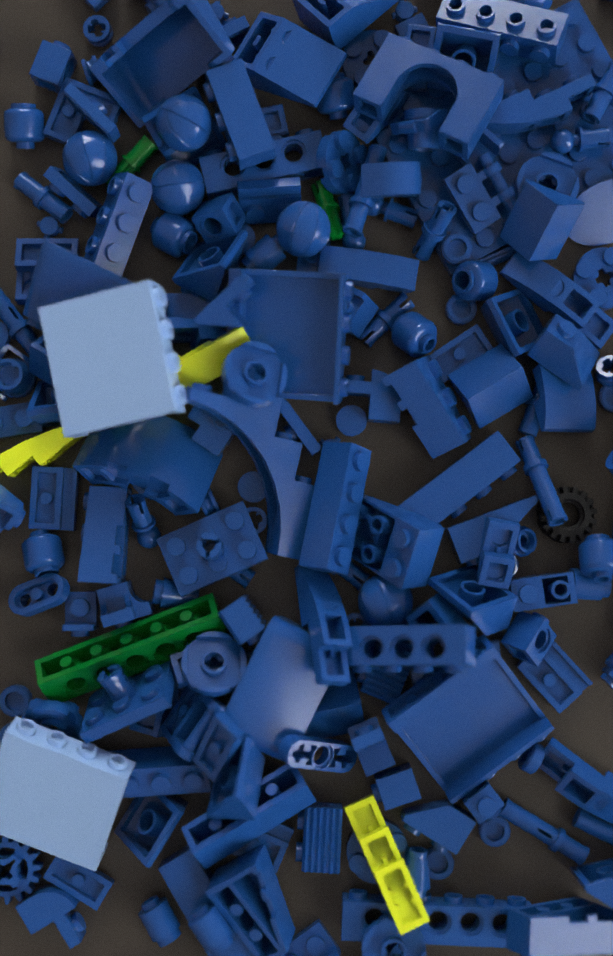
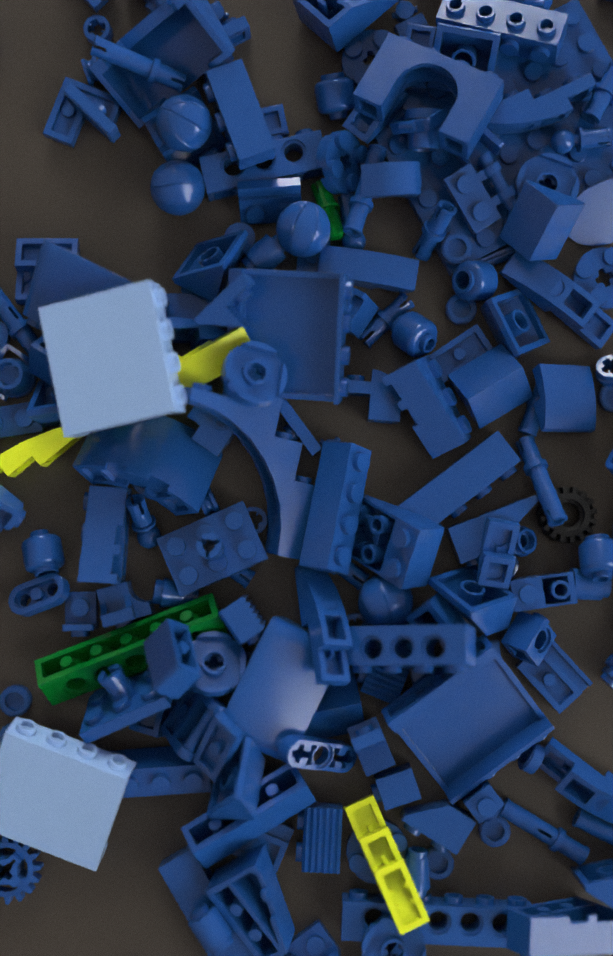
blue head [4,103,45,149] -> none
blue pin [13,171,74,224] -> none
blue brick [15,883,86,949] -> none
blue plate [22,698,83,741] -> none
blue plate [28,466,79,531] -> none
blue brick [29,40,77,94] -> none
blue piece [37,215,64,238] -> none
blue plate [43,165,103,218] -> none
blue plate [43,856,115,911] -> none
blue piece [62,130,118,187] -> none
blue brick [84,172,153,277] -> none
green axle [106,135,159,184] -> none
blue slope [114,794,188,868] -> none
blue brick [138,895,181,947] -> none
blue head [150,212,198,258] -> none
blue brick [191,192,247,245] -> none
blue slope [232,11,348,108] -> none
blue tile [238,471,265,503] -> none
blue tile [336,405,367,437] -> none
blue pin [368,198,420,229] -> none
blue slope [527,314,601,391] -> none
none -> blue pin [90,35,187,92]
none -> blue brick [142,618,202,699]

